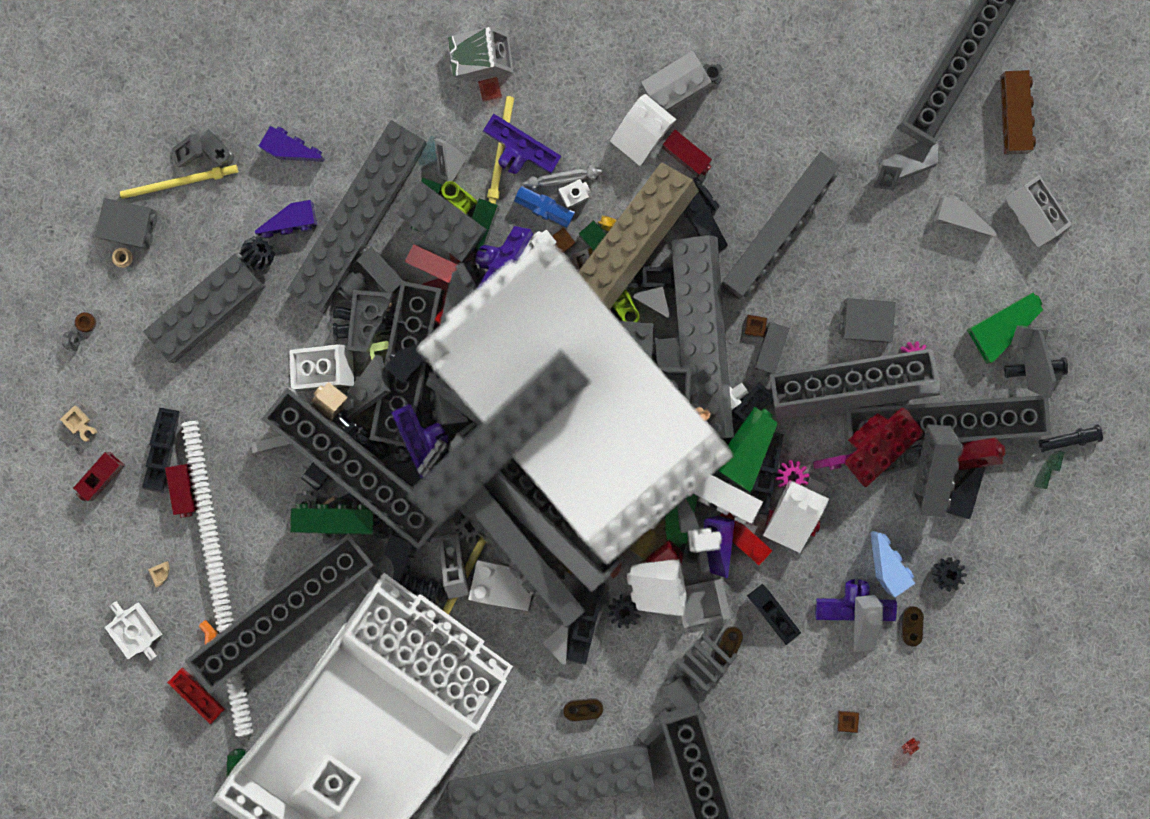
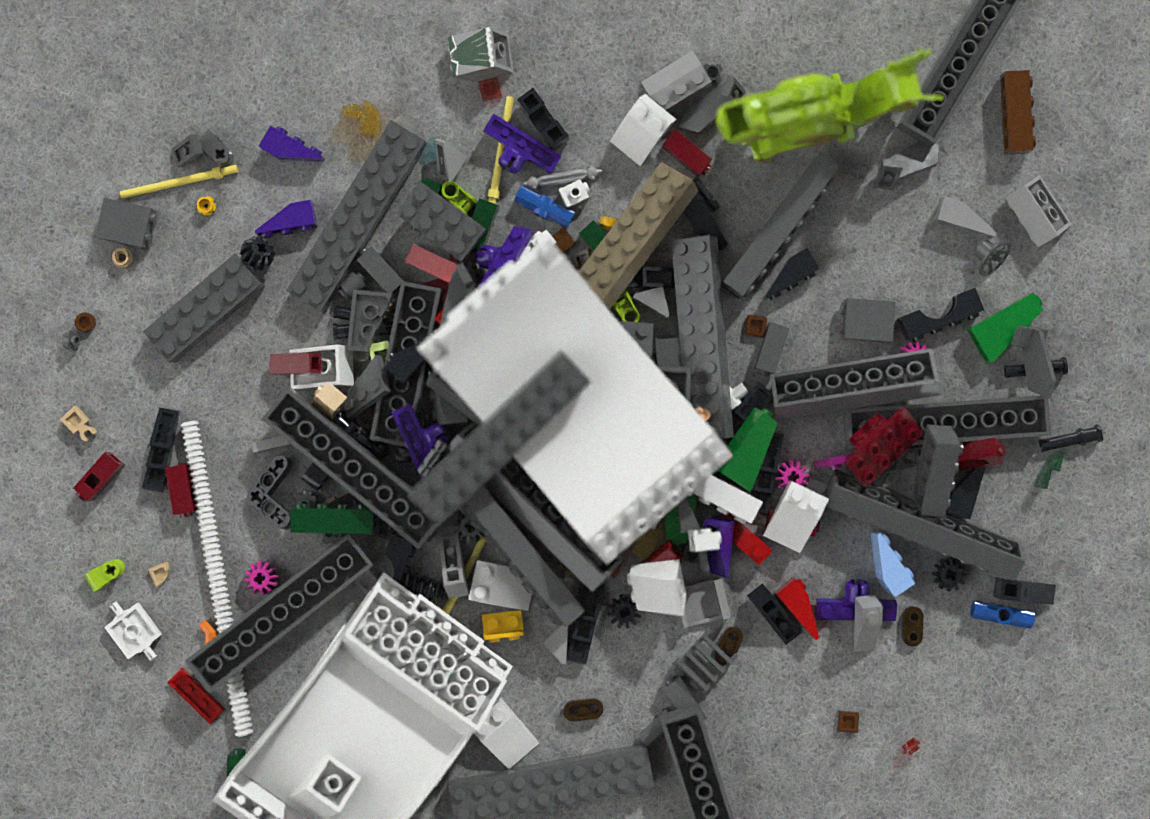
none -> lime piece [84,559,125,593]
none -> yellow plate [196,196,216,216]
none -> dark pink gear [244,561,279,595]
none -> black beam [247,455,292,530]
none -> dark red brick [269,352,321,375]
none -> clear yellow brick [341,101,383,138]
none -> white slope [474,697,539,769]
none -> yellow bracket [482,610,524,643]
none -> black arch [517,88,569,151]
none -> dark grey piece [677,76,746,134]
none -> lime animal [717,48,943,163]
none -> black slope [763,248,819,301]
none -> red slope [774,577,819,640]
none -> dark grey brick [825,469,1026,581]
none -> black arch [897,288,984,342]
none -> blue piece [970,600,1035,629]
none -> dark grey wheel [974,240,1011,277]
none -> black slope [993,577,1056,605]

